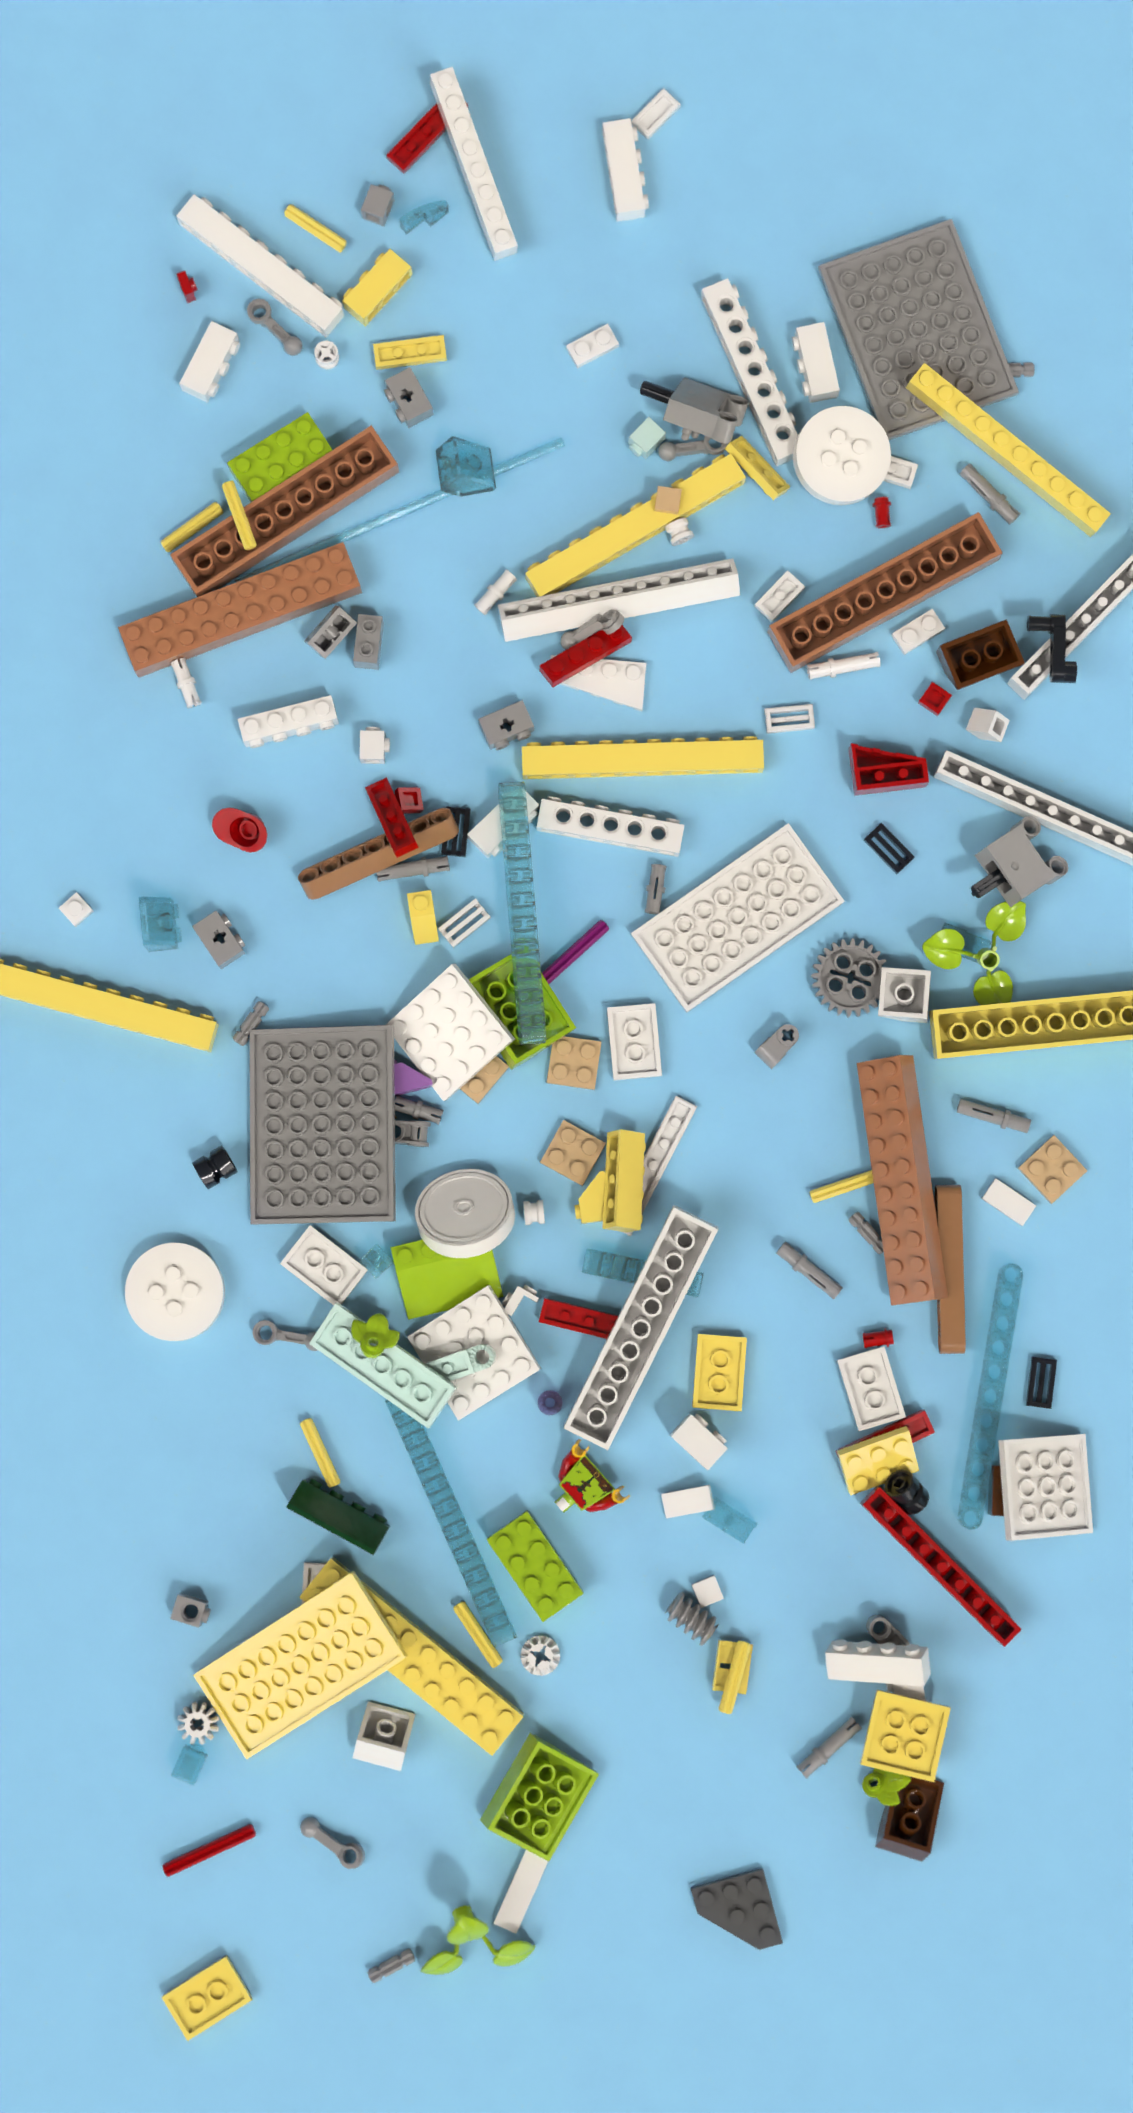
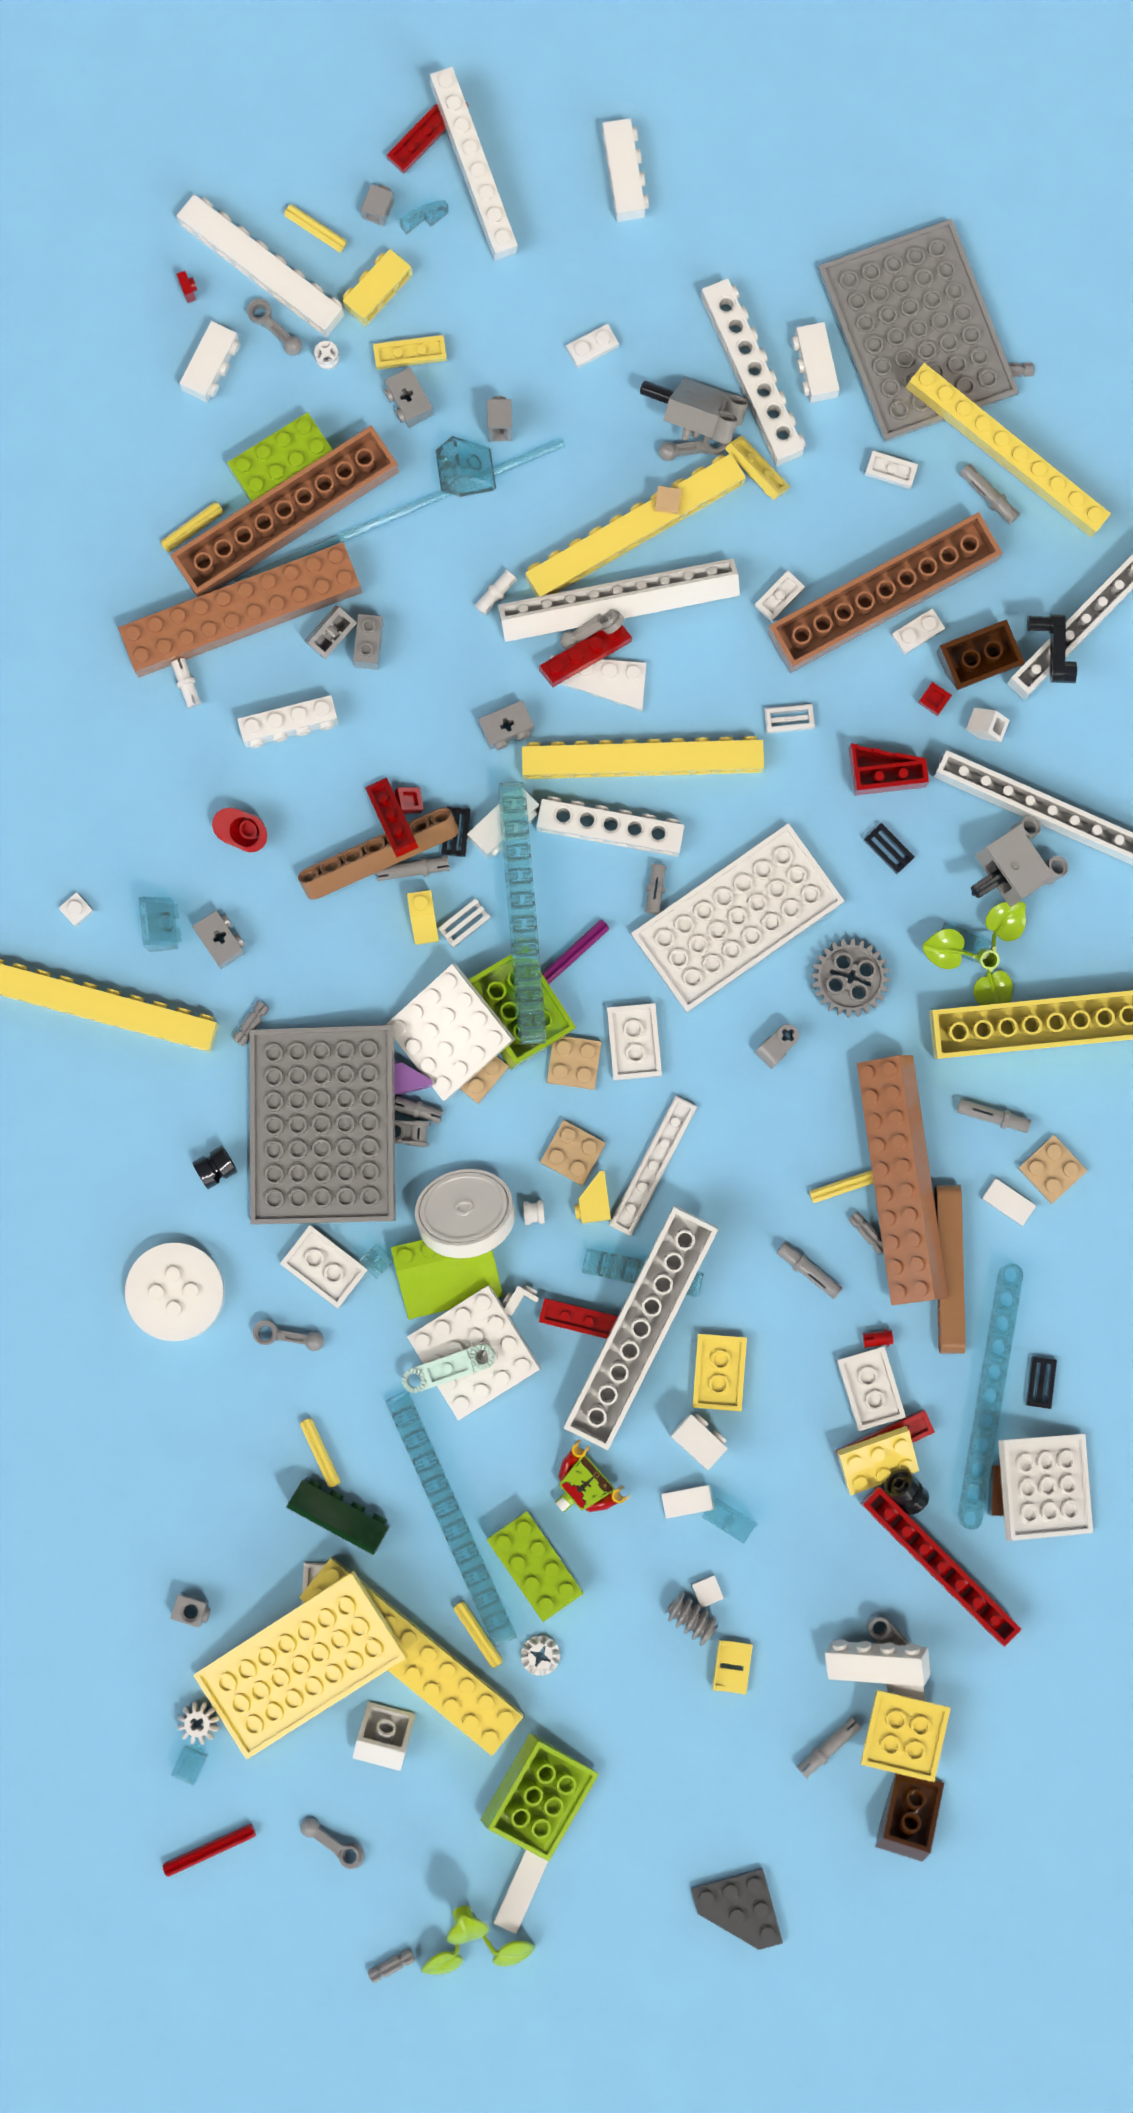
light yellow plate [162,1955,253,2041] -> none
light yellow axle [222,481,257,550] -> none
light aqua plate [309,1303,457,1429] -> none
lime plate [351,1313,400,1358] -> none
white brick [360,727,390,764] -> none
clear purple brick [538,1390,562,1415] -> none
light yellow brick [603,1129,646,1233] -> none
light aqua brick [628,417,666,460] -> none
white tile [631,88,681,139] -> none
white wheel [665,518,694,546] -> none
light yellow axle [719,1640,751,1714] -> none
white brick [793,406,891,505] -> none
white pin [807,652,880,680] -> none
lime plate [862,1768,911,1806] -> none
red pin [872,497,891,528] -> none
white slope [878,967,931,1023] -> none
none -> light grey brick [487,396,512,442]

